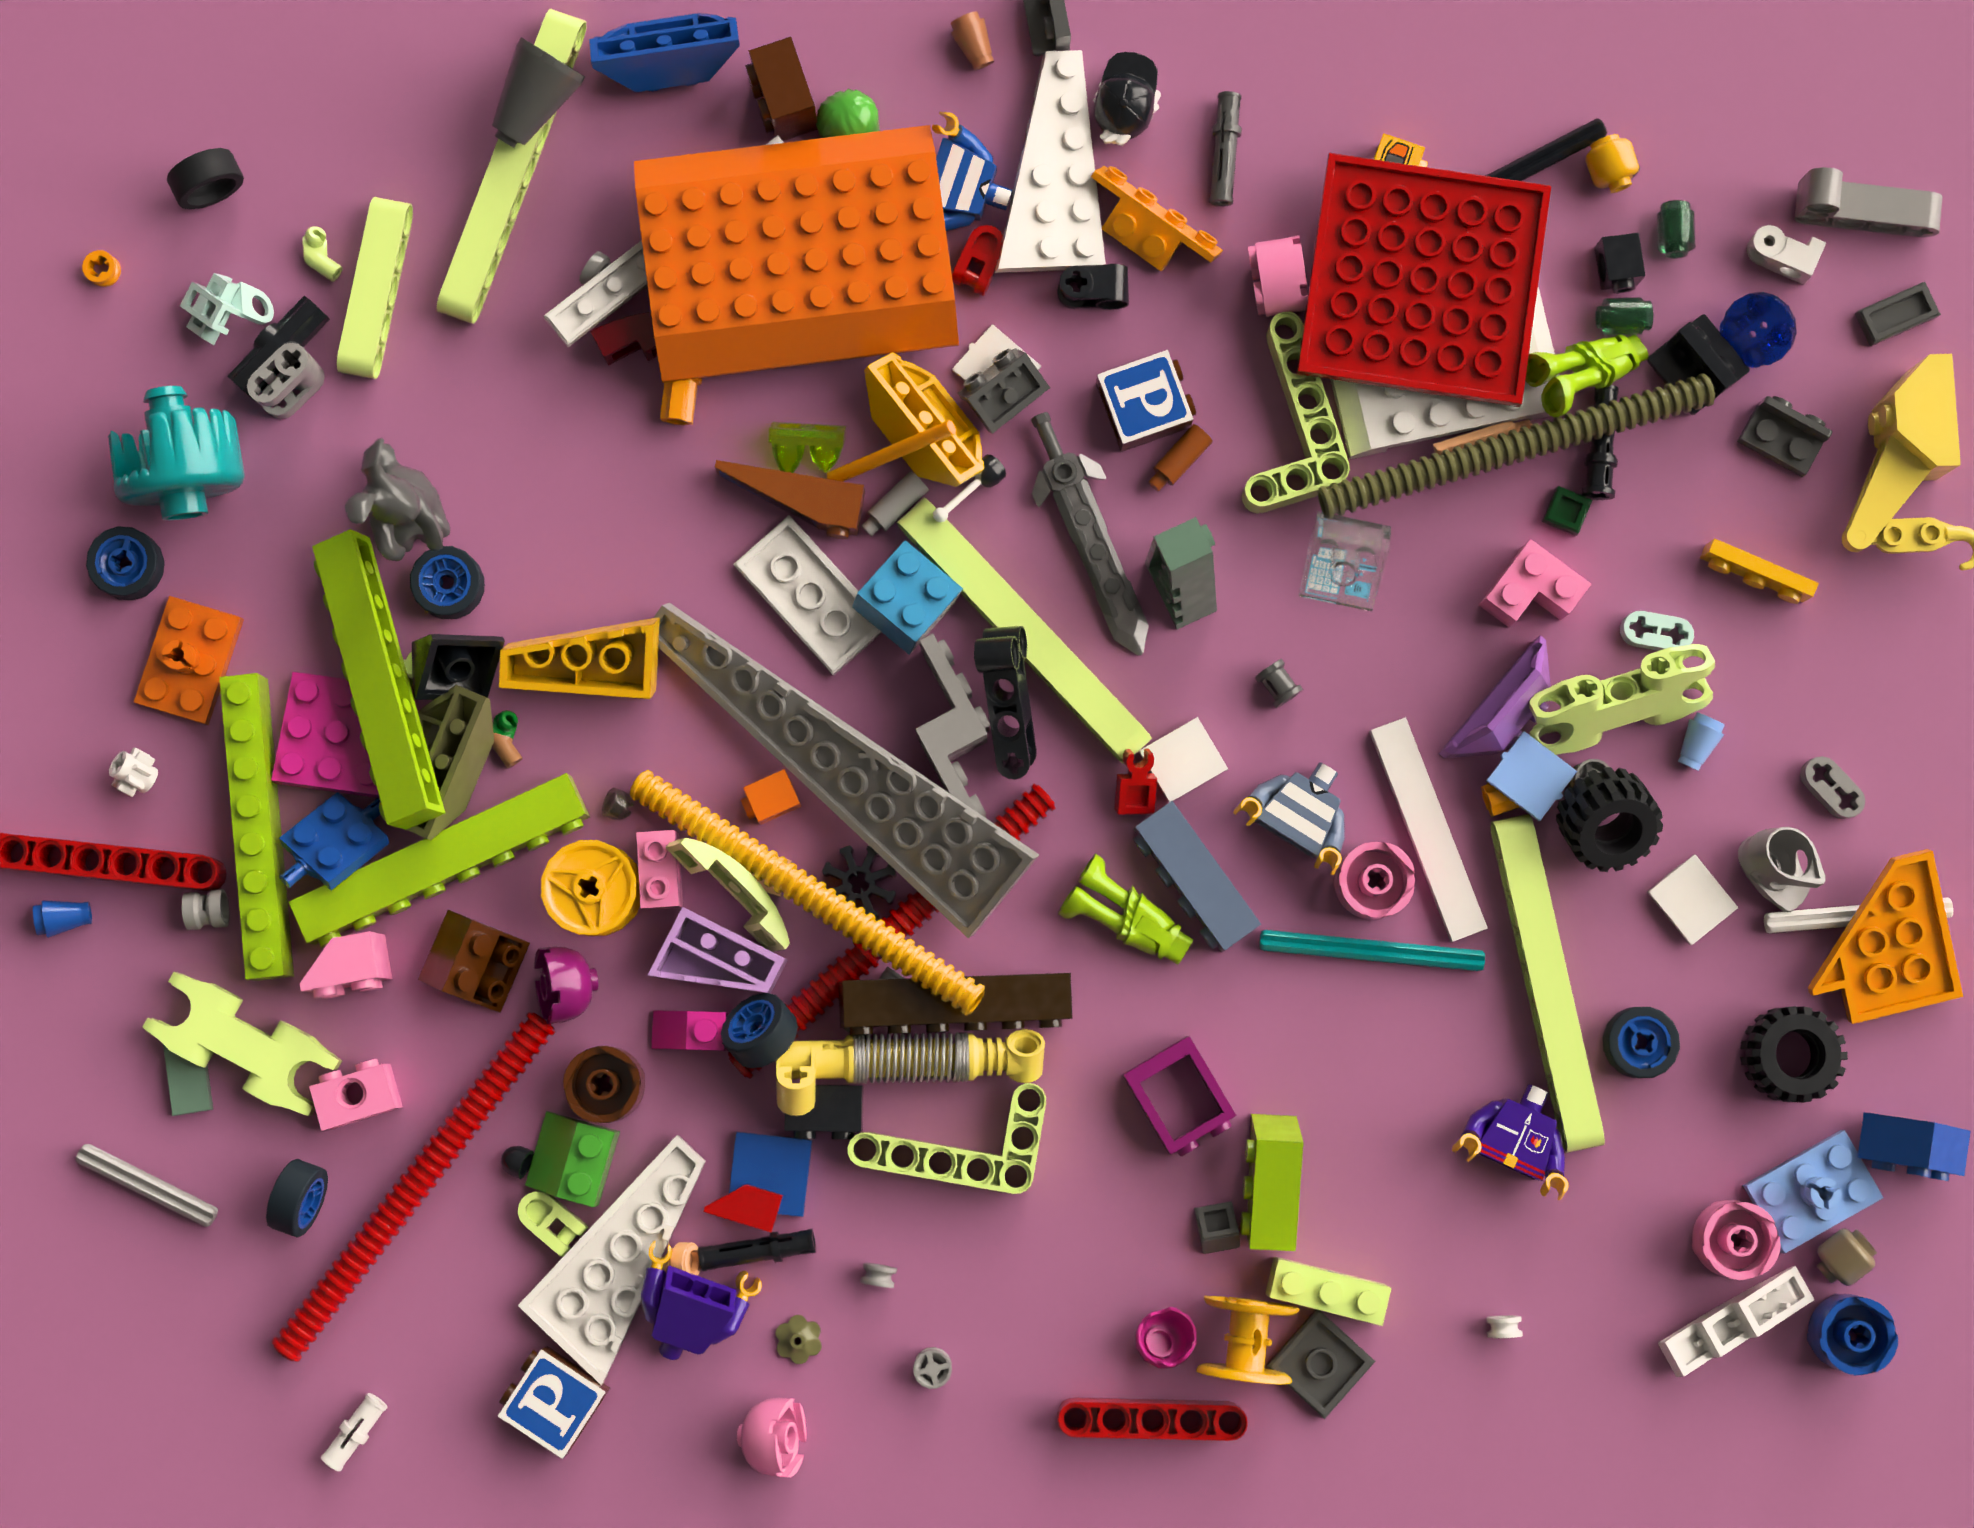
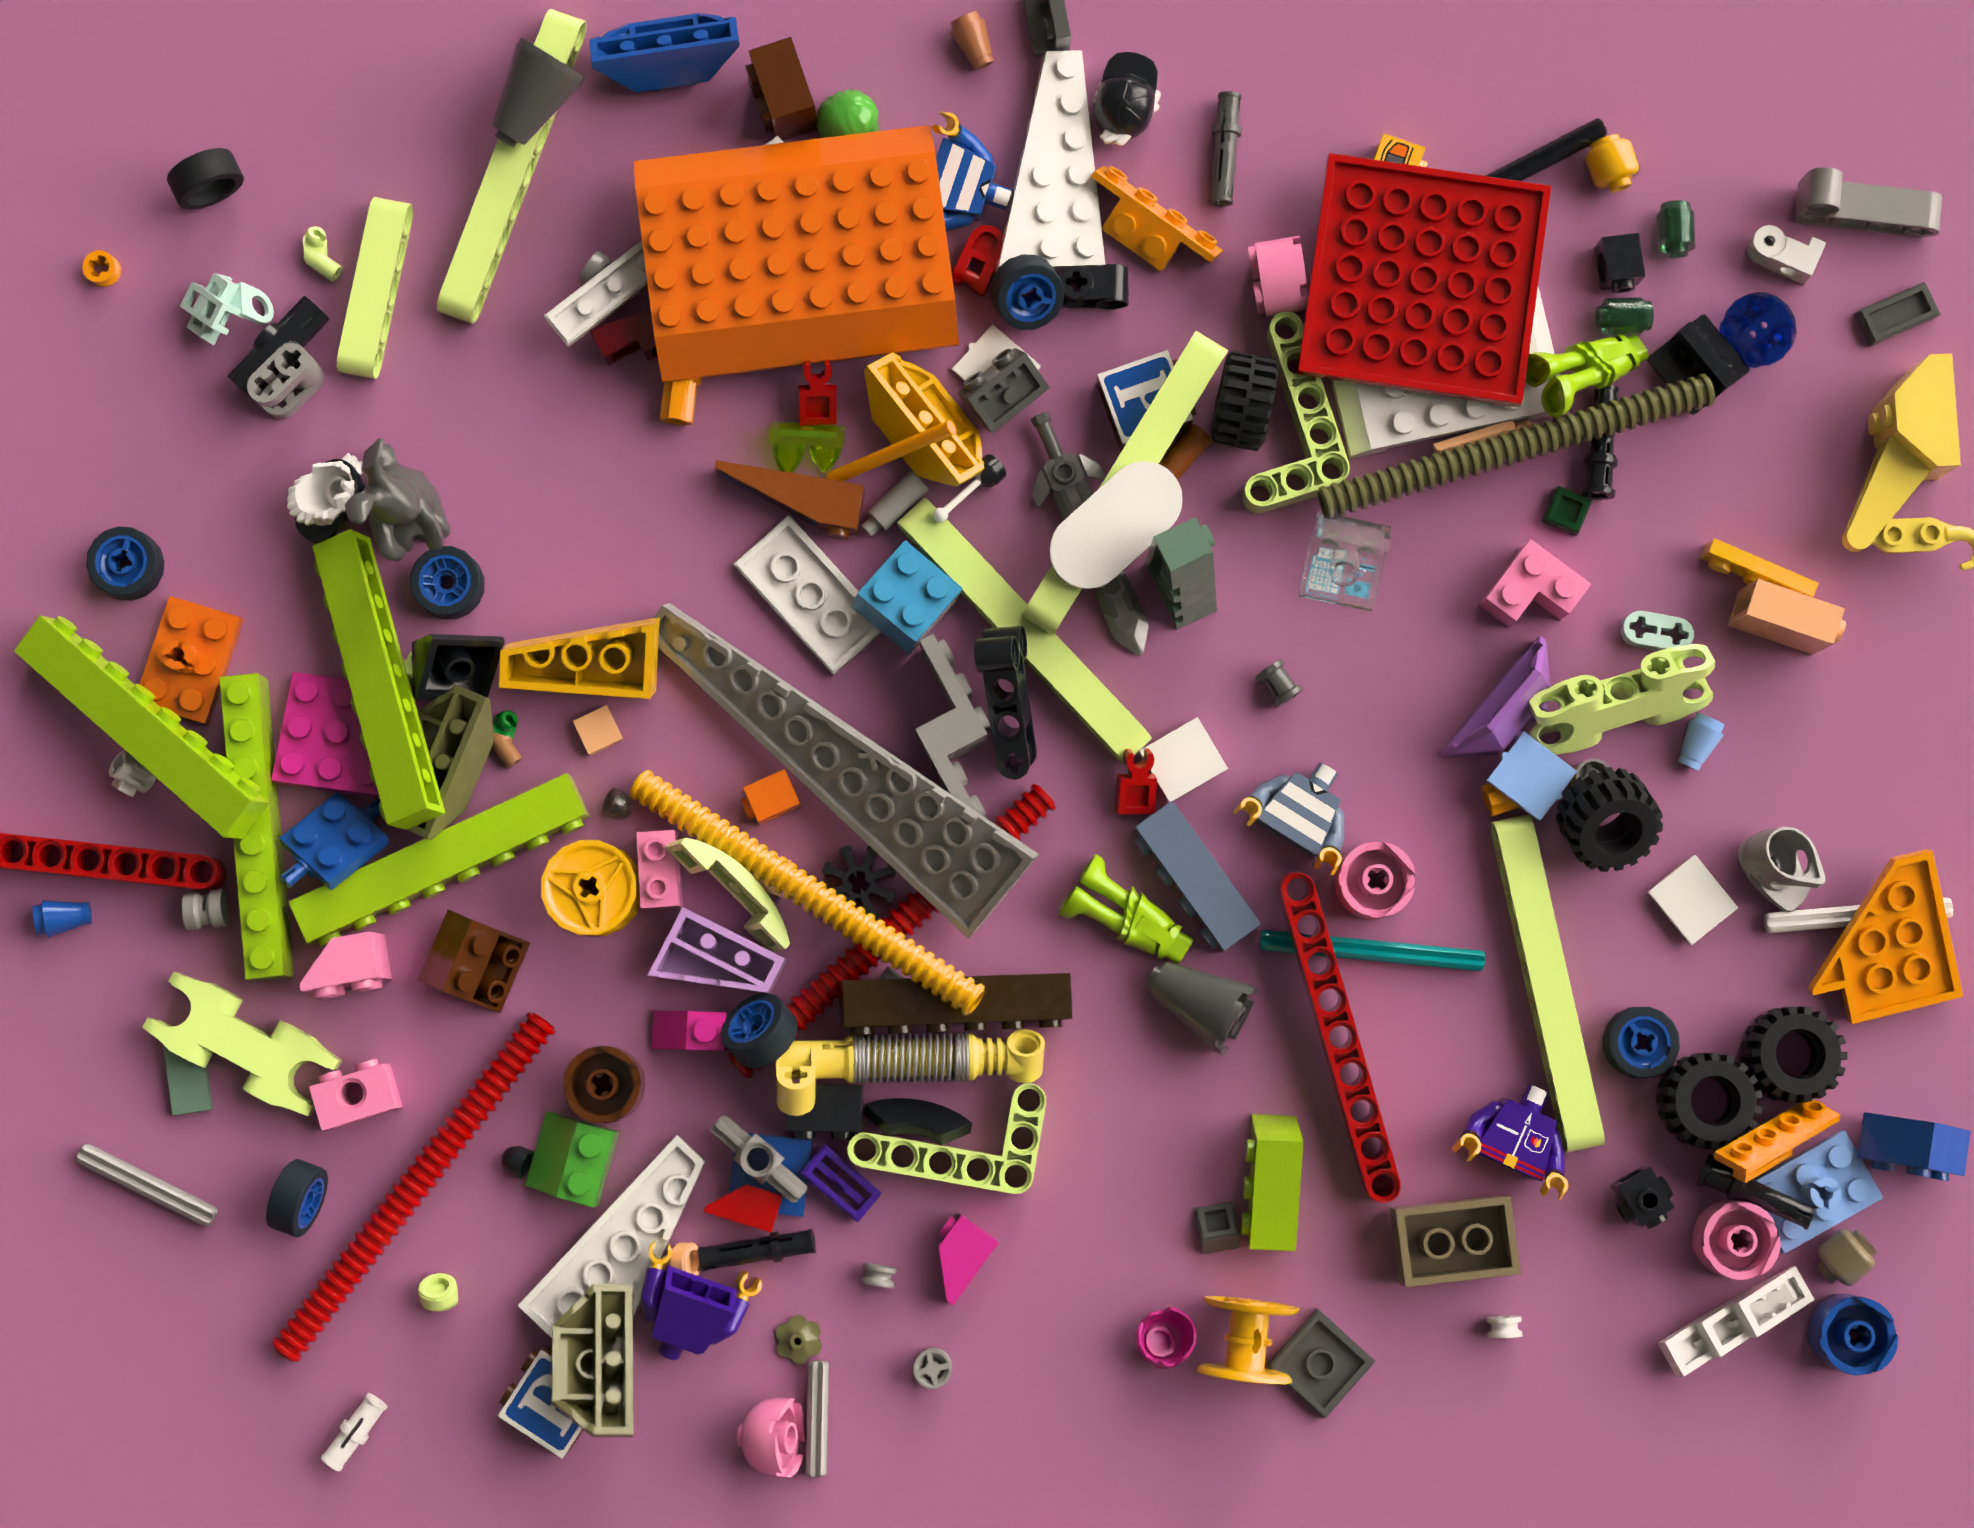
teal piece [108,386,245,521] -> none
yellowish green plate [518,1191,589,1257] -> none
magenta cylinder [534,947,599,1024] -> none
red beam [1057,1398,1248,1441] -> none
magenta window [1122,1036,1237,1157] -> none
yellowish green brick [1265,1257,1391,1326] -> none
white tile [1369,717,1488,942] -> none
dark grey bracket [1737,396,1833,477] -> none
light grey beam [1800,756,1865,819] -> none
none -> lime brick [14,615,269,839]
none -> white hair [287,453,364,544]
none -> yellowish green tile [418,1273,458,1312]
none -> olive wedge [551,1284,633,1437]
none -> light nougat tile [573,705,624,756]
none -> light grey axle [711,1115,807,1203]
none -> red plate [798,360,837,426]
none -> dark purple tile [798,1143,882,1223]
none -> light grey axle [805,1360,829,1477]
none -> black tile [864,1098,972,1145]
none -> dark pink slope [937,1213,999,1306]
none -> wheel [990,254,1065,330]
none -> yellowish green beam [1021,331,1228,635]
none -> white tile [1049,461,1183,589]
none -> dark grey cone [1147,962,1257,1056]
none -> black tyre [1211,350,1279,452]
none -> red beam [1278,872,1401,1203]
none -> dark tan brick [1389,1194,1521,1287]
none -> black brick [1610,1166,1675,1229]
none -> black tyre [1656,1053,1763,1149]
none -> black pin [1696,1154,1817,1230]
none -> light orange bracket [1714,1100,1841,1183]
none -> light nougat brick [1727,579,1846,655]

